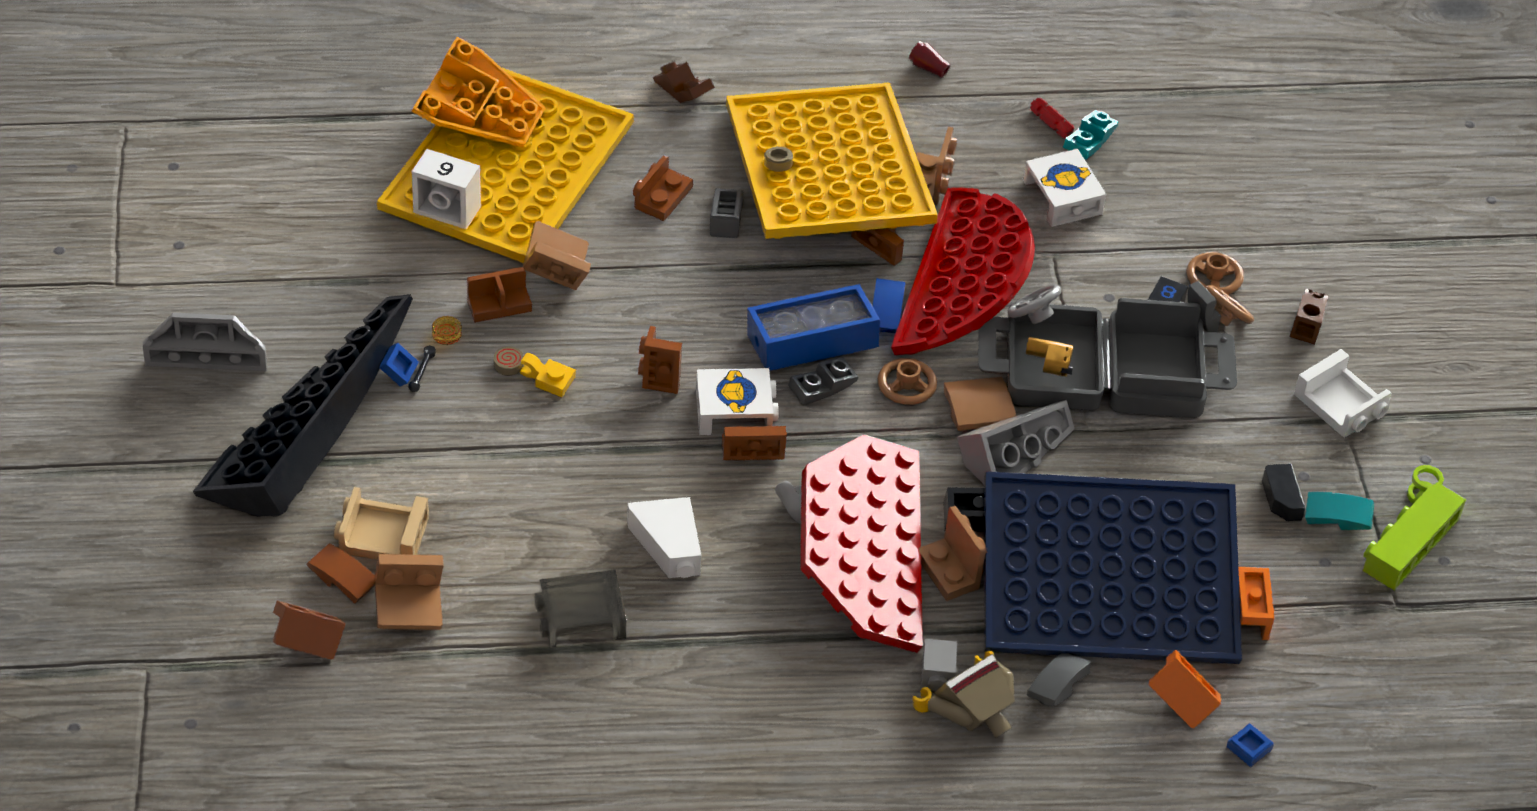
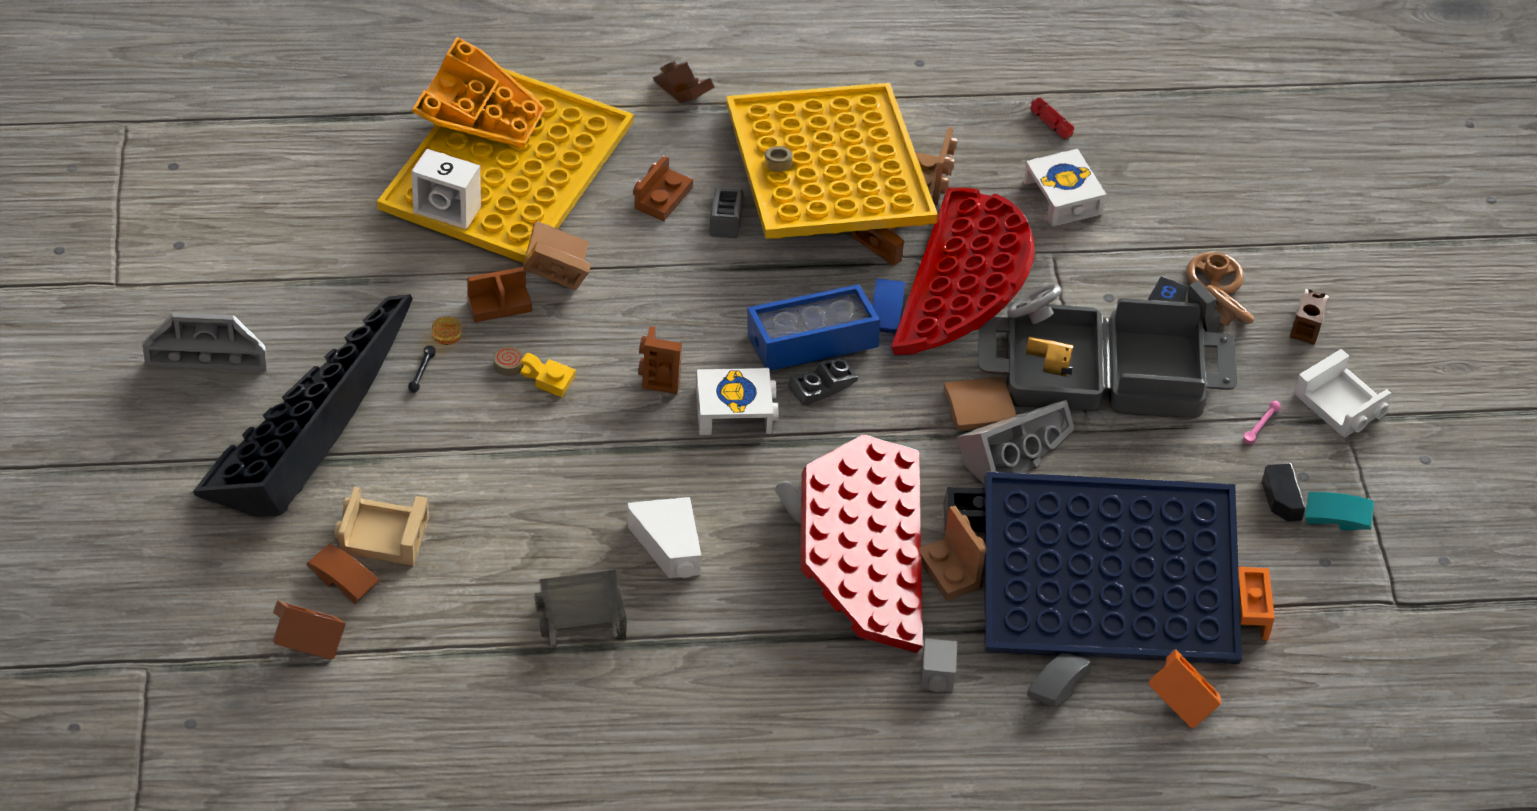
medium nougat bracket [375,554,443,630] -> none
blue plate [379,343,419,387] -> none
dark orange bracket [722,426,787,460] -> none
medium nougat piece [878,358,937,405] -> none
dark red cone [909,41,951,78] -> none
dark tan torso [912,651,1015,738] -> none
teal slope [1063,110,1119,160] -> none
blue tile [1226,723,1274,767] -> none
lime hinge [1363,465,1466,590] -> none
none -> bright pink hinge [1243,401,1281,444]

